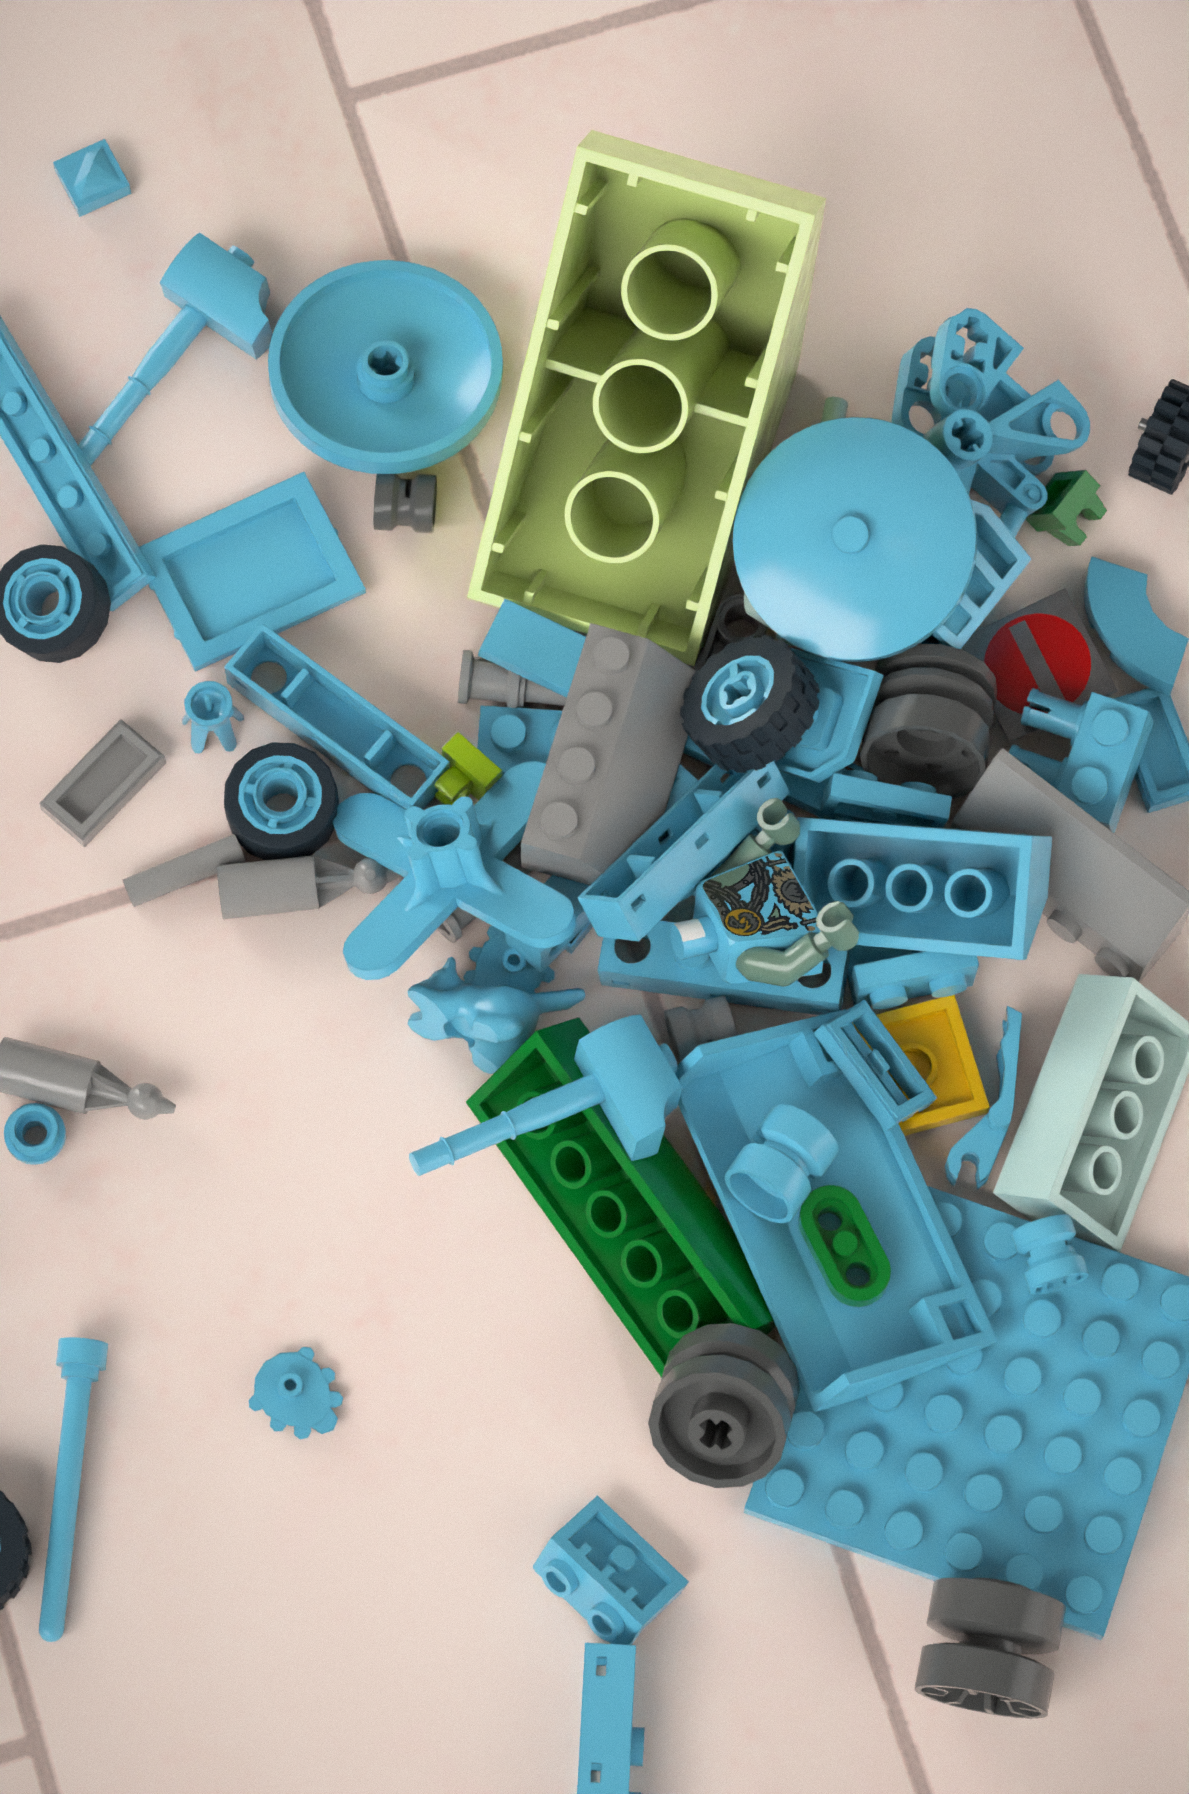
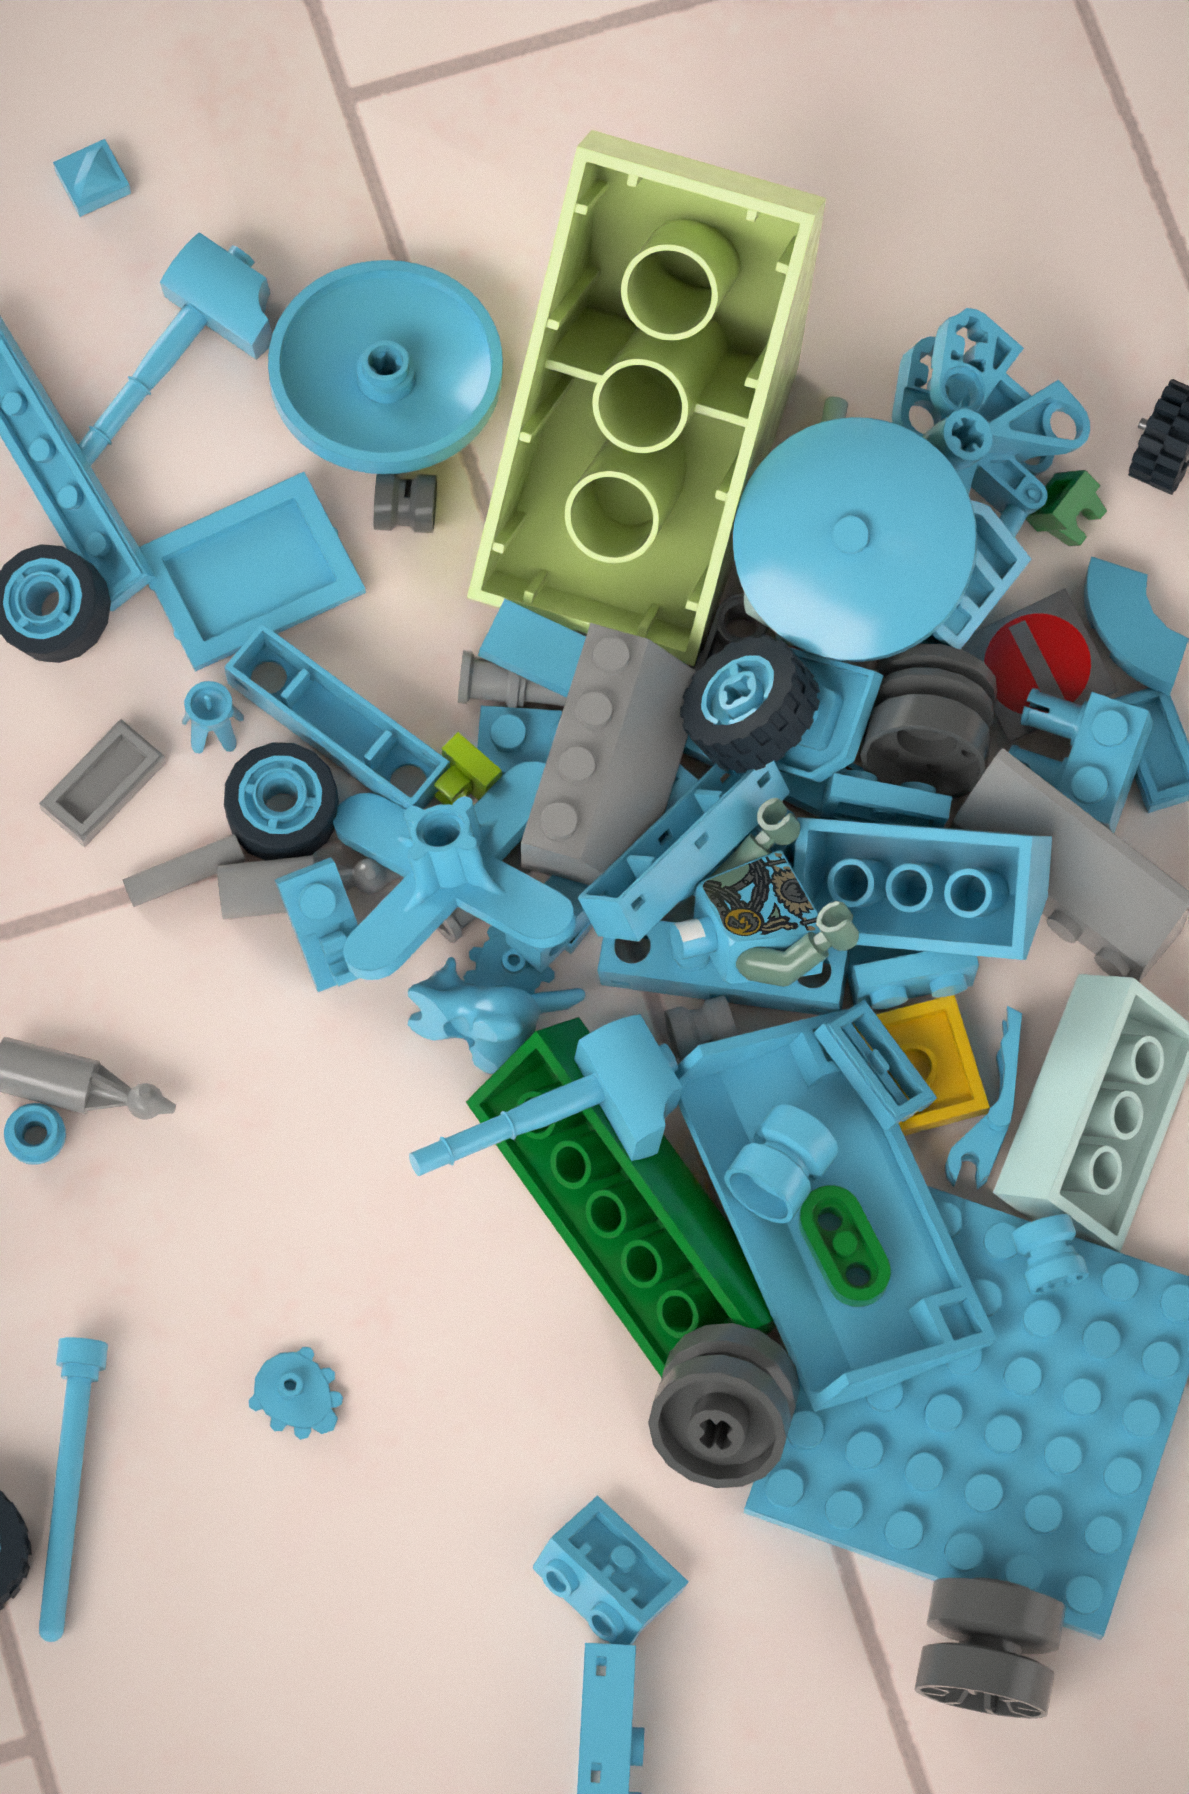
none -> medium azure plate [274,857,359,992]

